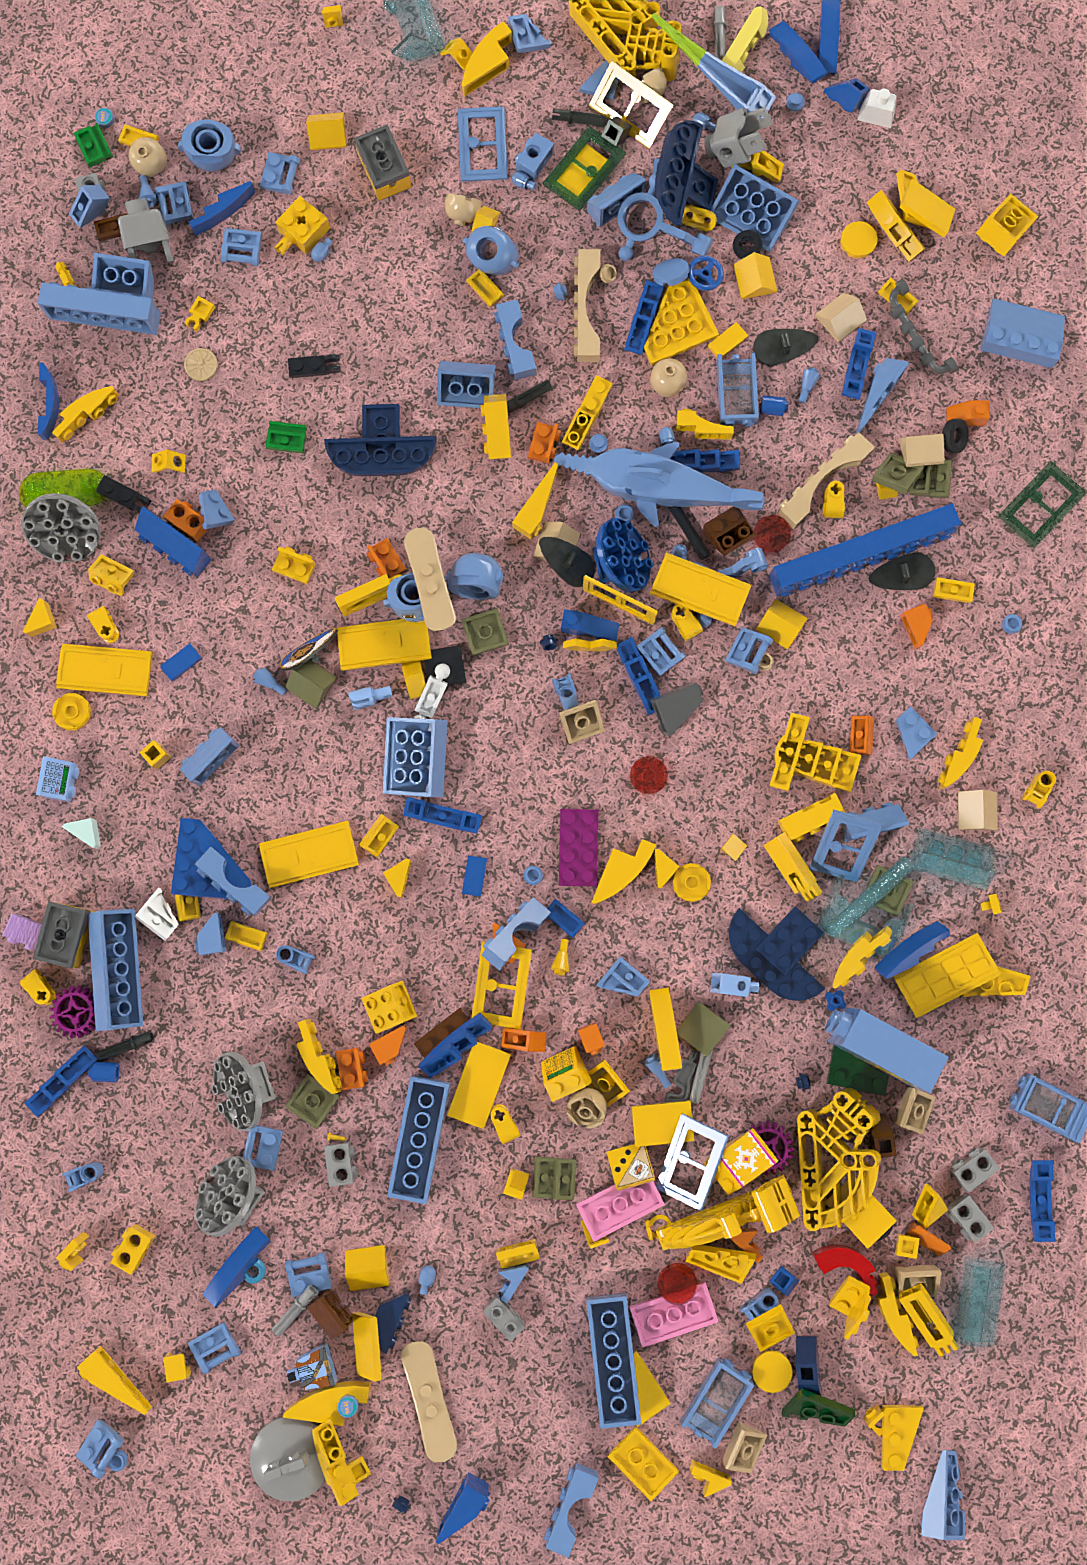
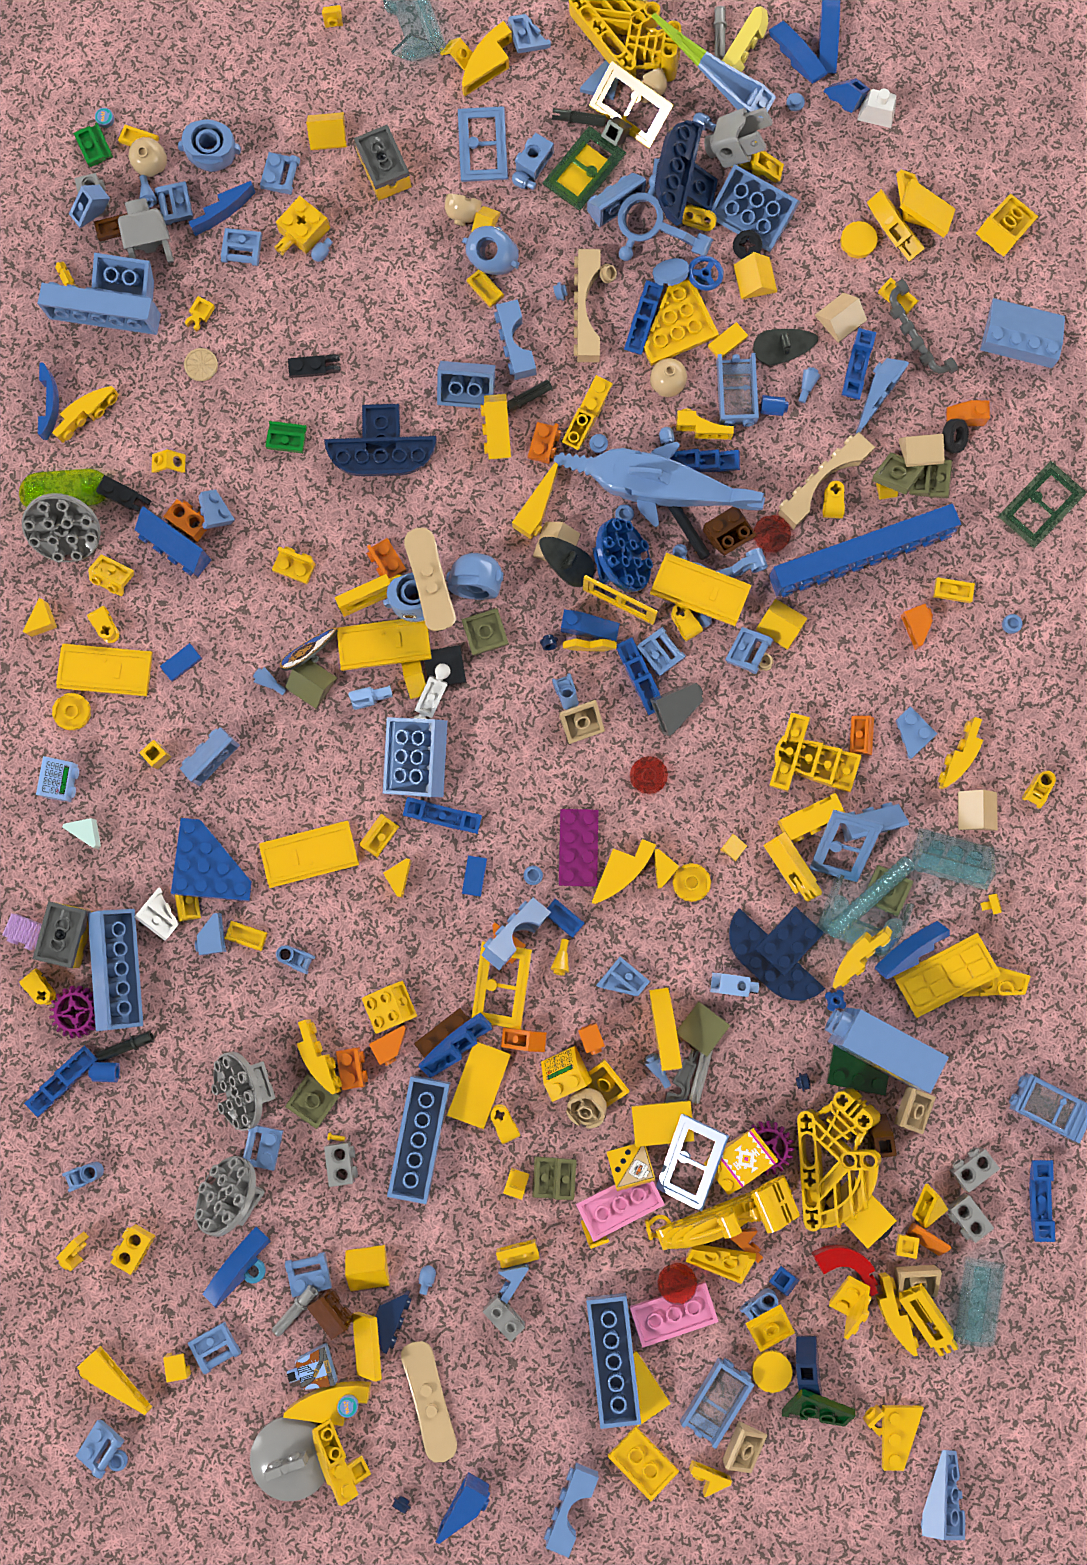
medium blue arch [195,847,271,917] -> none
pearl dark grey shield [868,553,935,590] -> none

